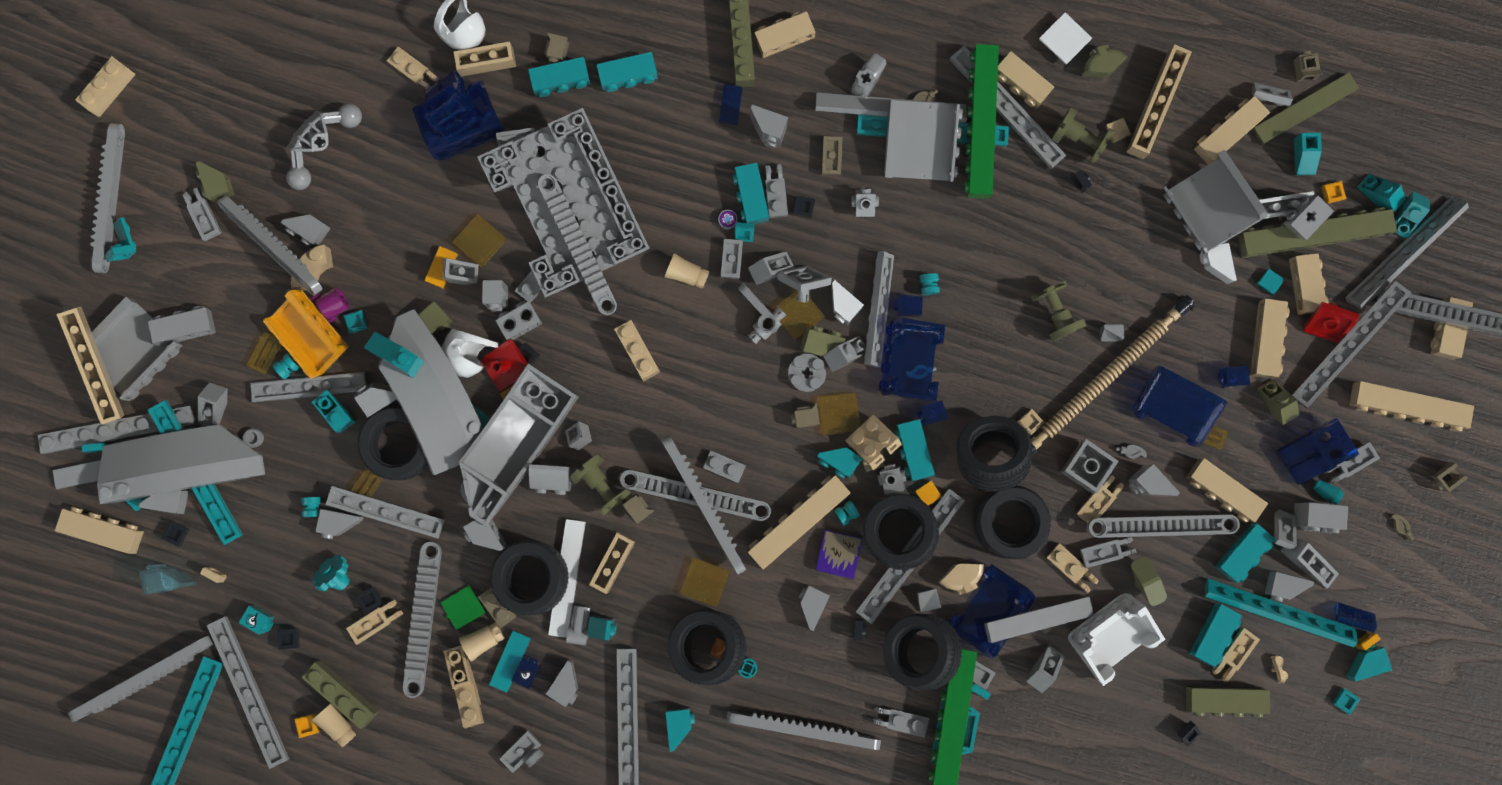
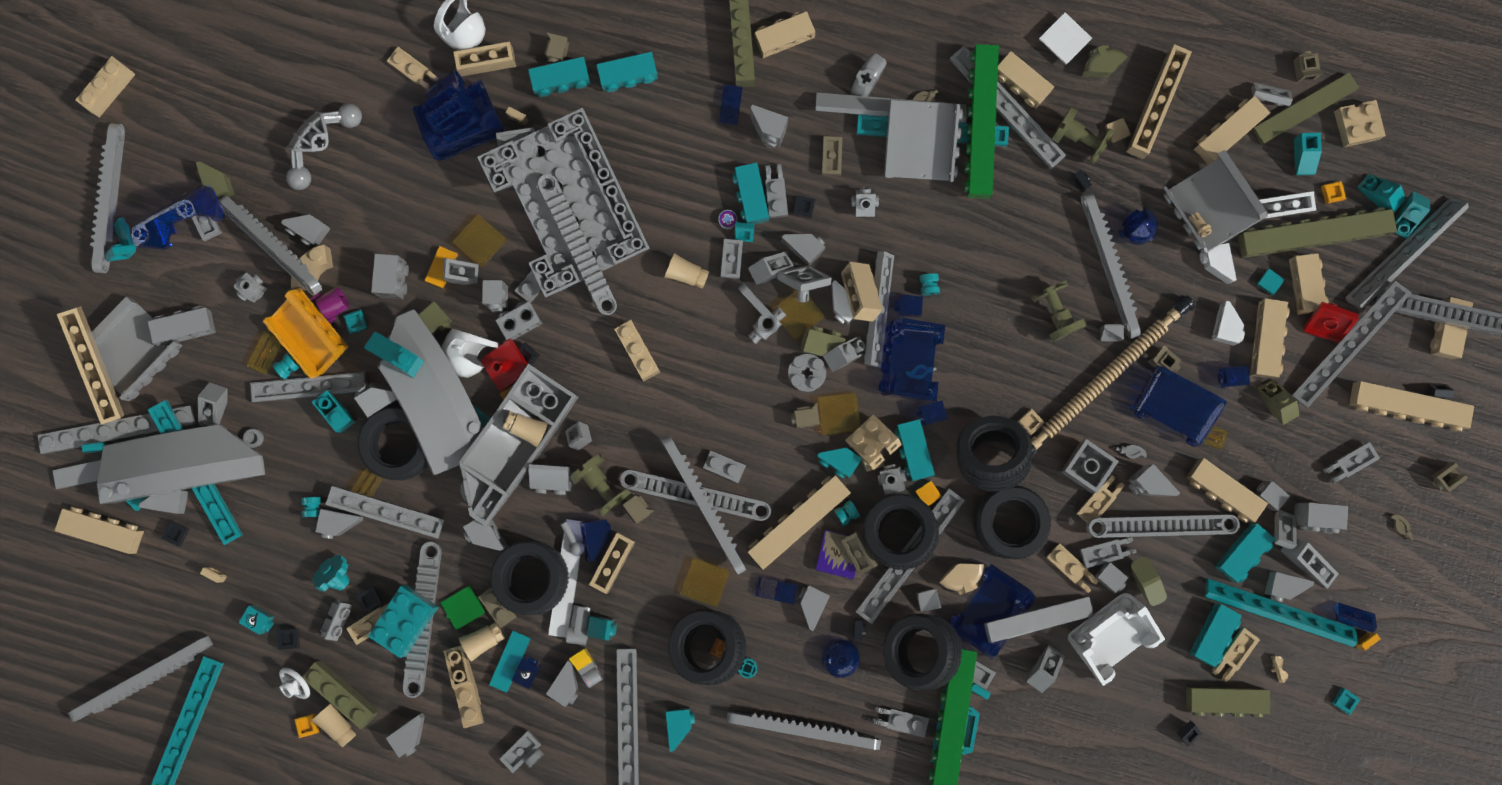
clear light blue slope [139,564,197,595] -> none
light grey plate [207,617,289,769] -> none
clear blue connector [1277,418,1359,485] -> none
light grey brick [1283,195,1334,240] -> none
teal cone [1313,479,1345,505] -> none
teal slope [1347,644,1392,682] -> none
none -> clear blue windscreen [131,185,225,250]
none -> light grey brick [233,272,267,303]
none -> white piece [279,667,310,699]
none -> light grey hinge [320,599,352,641]
none -> teal brick [368,585,439,658]
none -> light grey brick [371,254,409,300]
none -> light grey slope [386,713,425,758]
none -> tan plant [502,411,548,448]
none -> tan tile [506,107,528,126]
none -> light grey bar [560,521,585,556]
none -> leg [569,648,603,688]
none -> clear blue slope [580,519,611,562]
none -> clear blue slope [755,577,798,604]
none -> light grey slope [781,234,825,266]
none -> clear blue cylinder [821,639,860,678]
none -> tan brick [841,262,882,322]
none -> dark tan plate [841,531,878,575]
none -> light grey gear [1081,193,1141,339]
none -> light grey brick [1094,562,1128,593]
none -> clear blue cylinder [1119,207,1158,245]
none -> dark tan window [1148,345,1182,376]
none -> tan pin [1188,212,1212,237]
none -> white slope [1211,301,1245,346]
none -> light grey brick [1256,481,1290,511]
none -> tan piece [1334,100,1386,148]
none -> black plate [1426,383,1455,399]

